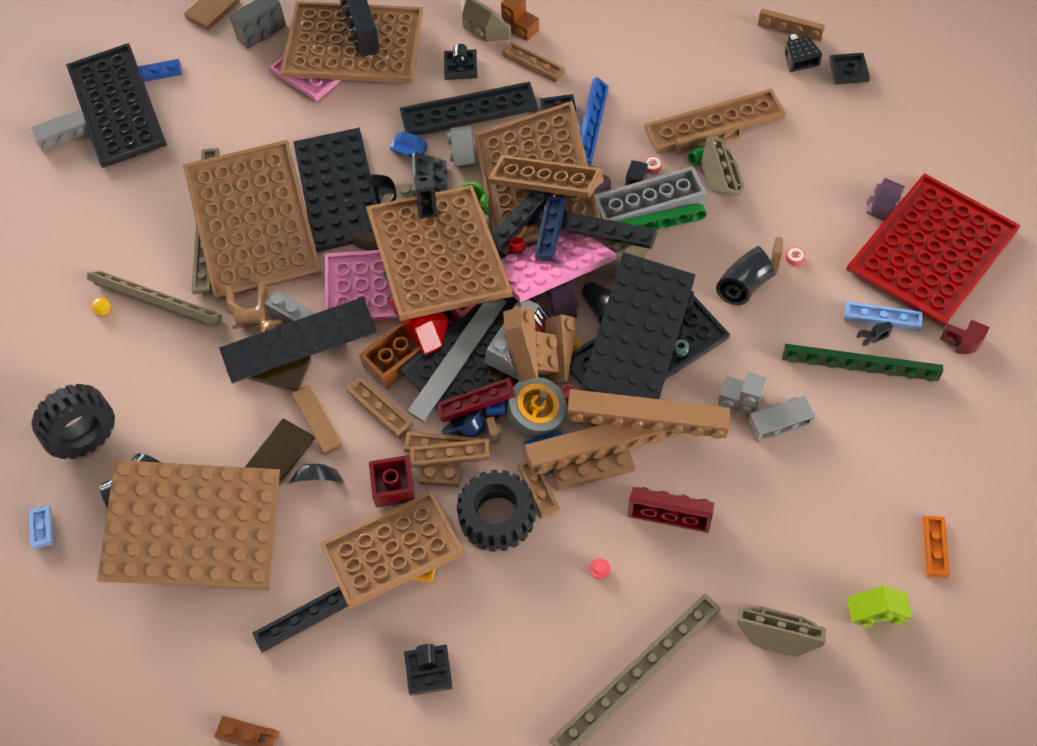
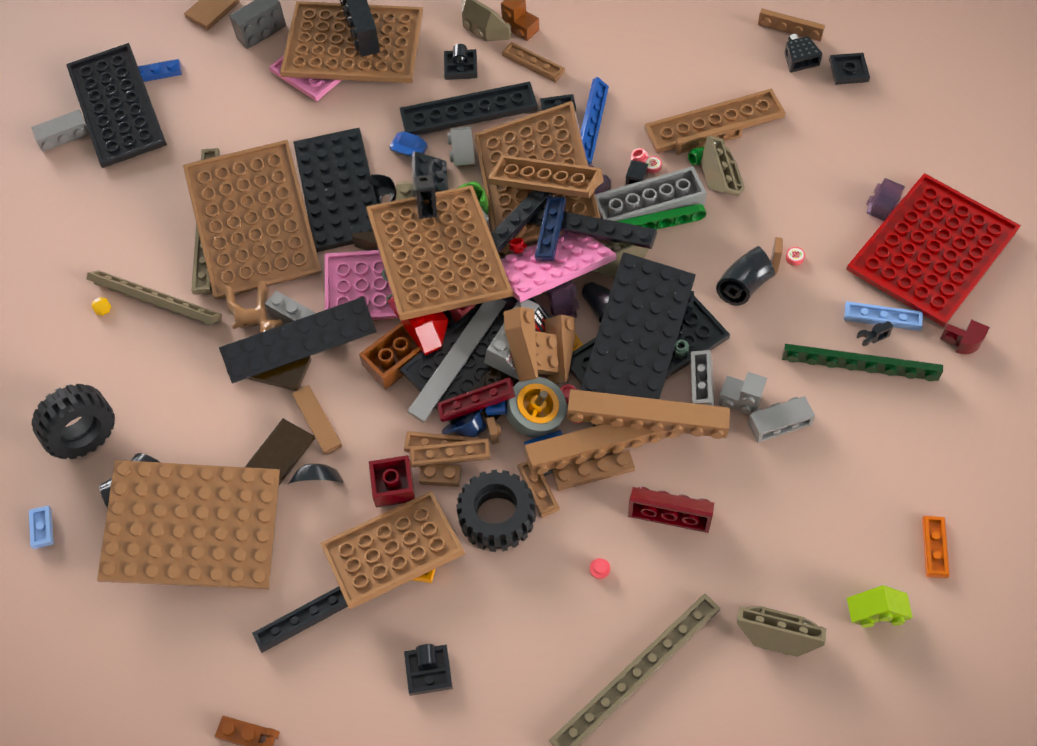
medium nougat plate [346,377,413,438] -> none
none -> coral plate [631,148,648,163]
none -> light grey brick [691,350,715,406]

